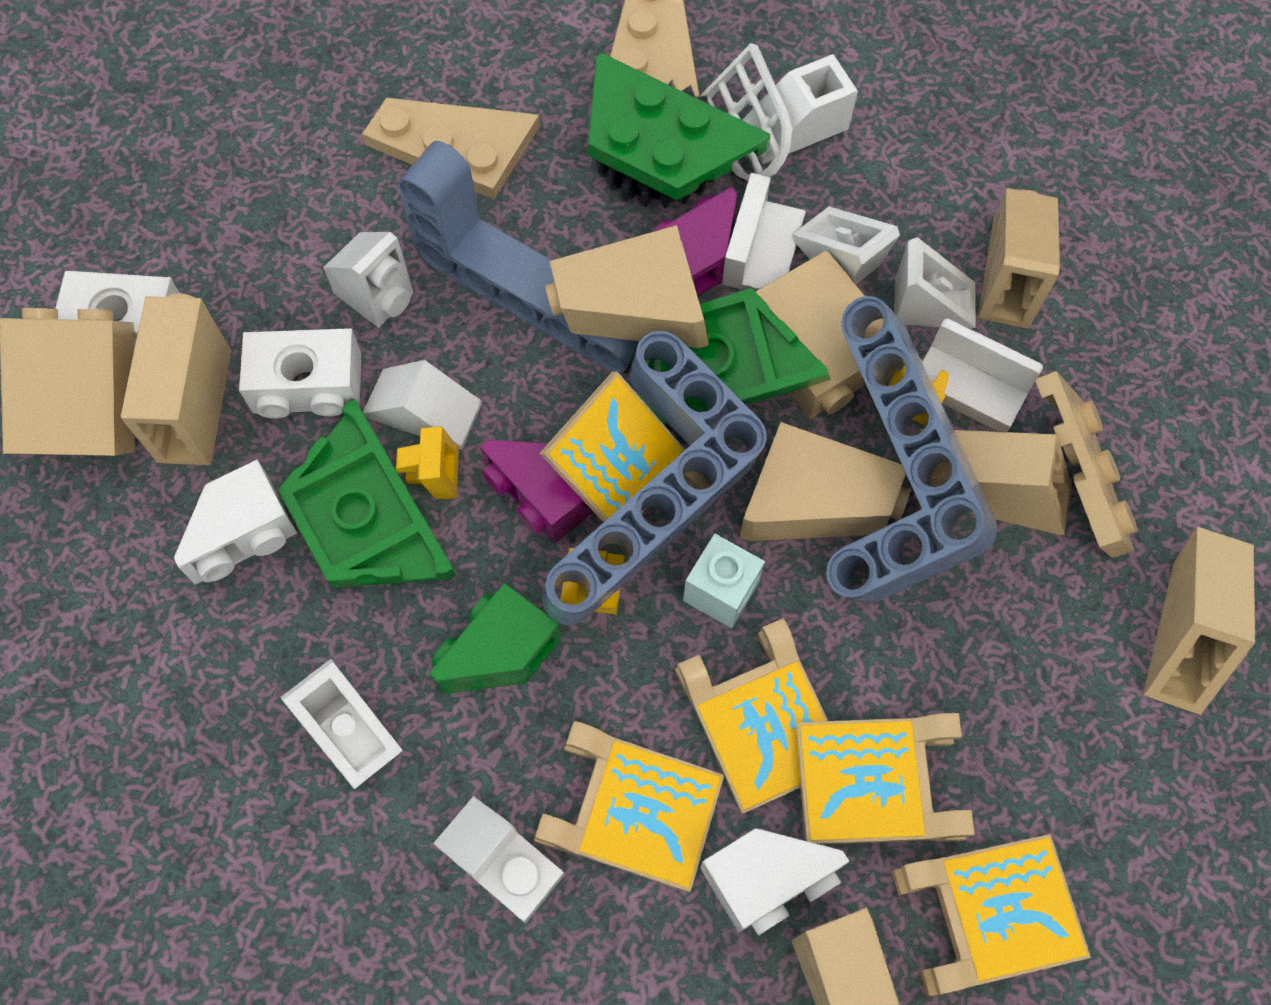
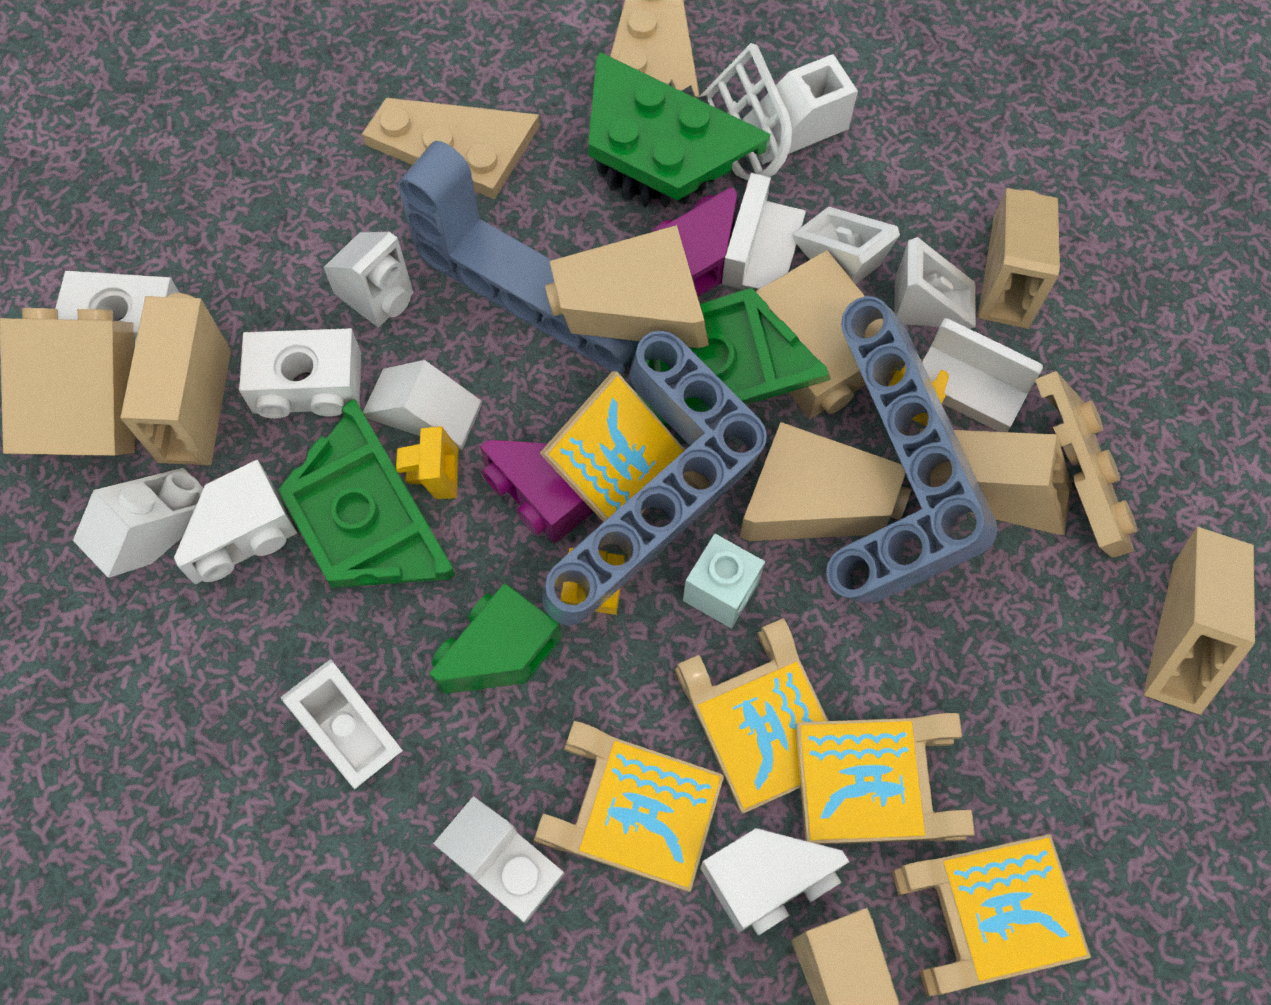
none -> white slope [73,468,204,578]

